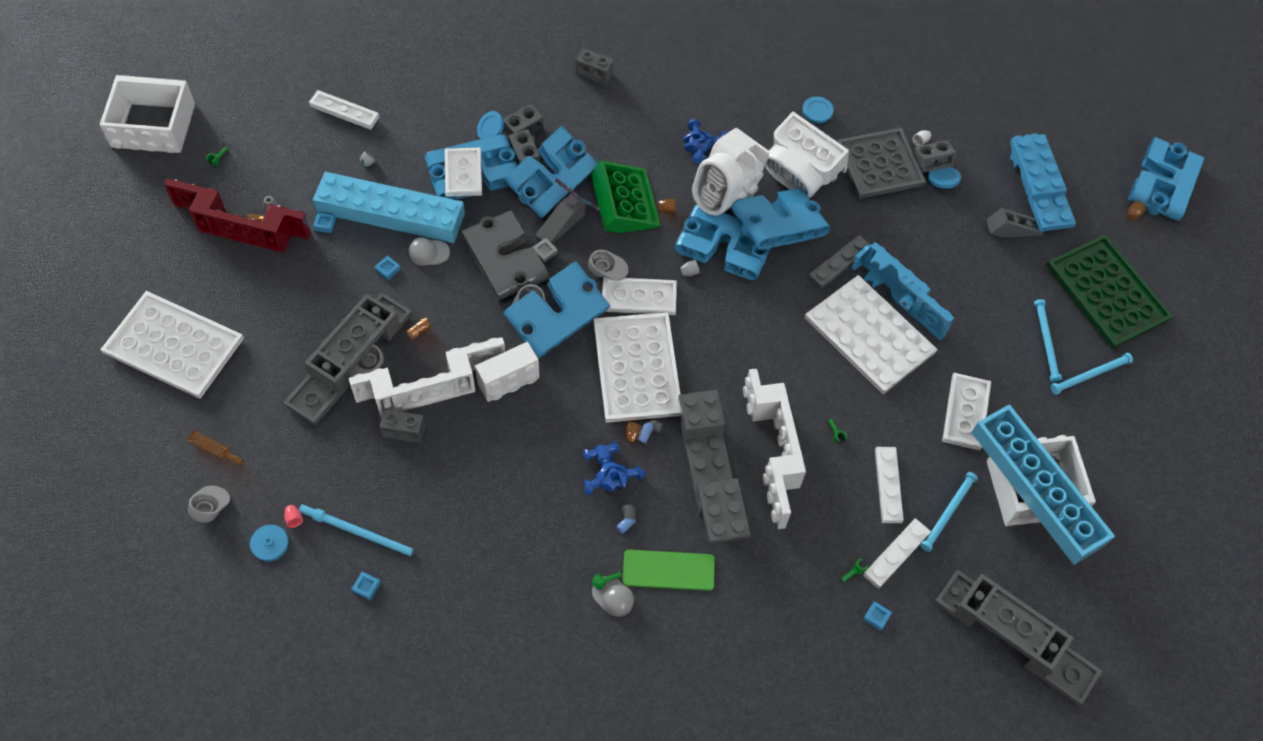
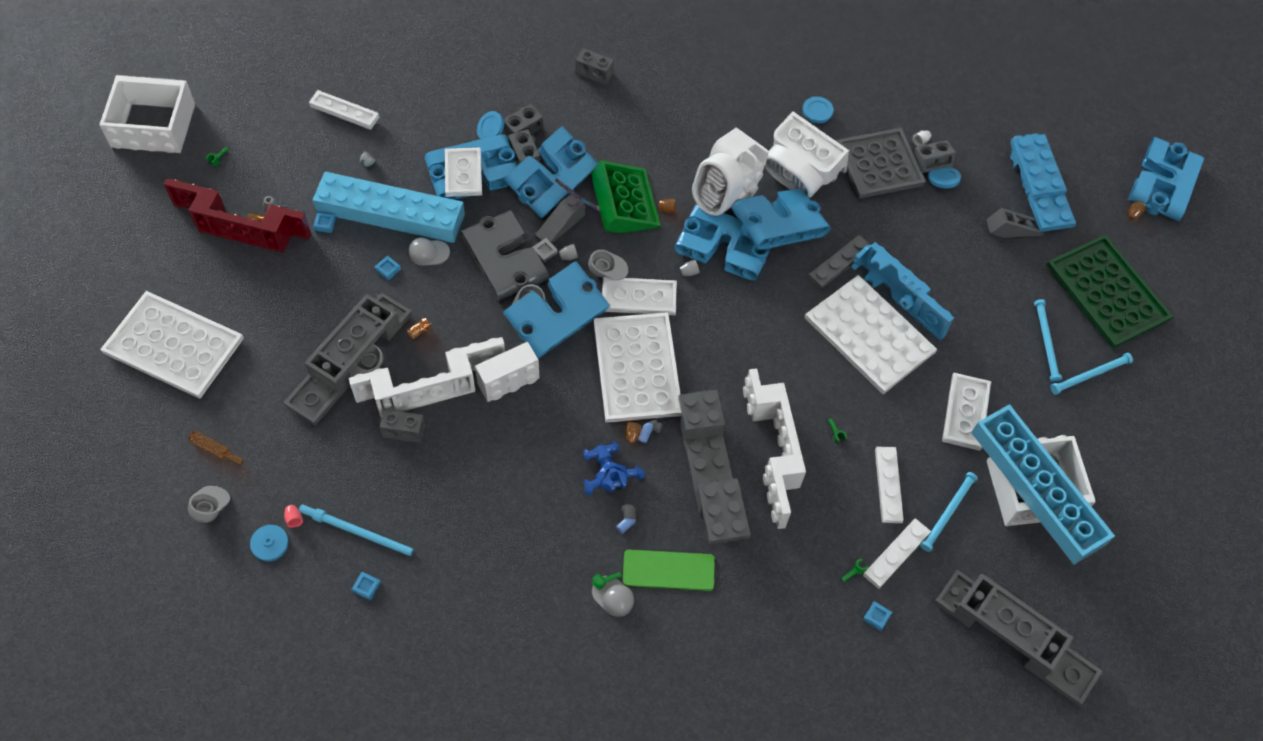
blue piece [683,119,729,164] -> none
none -> light grey hose [559,244,578,261]

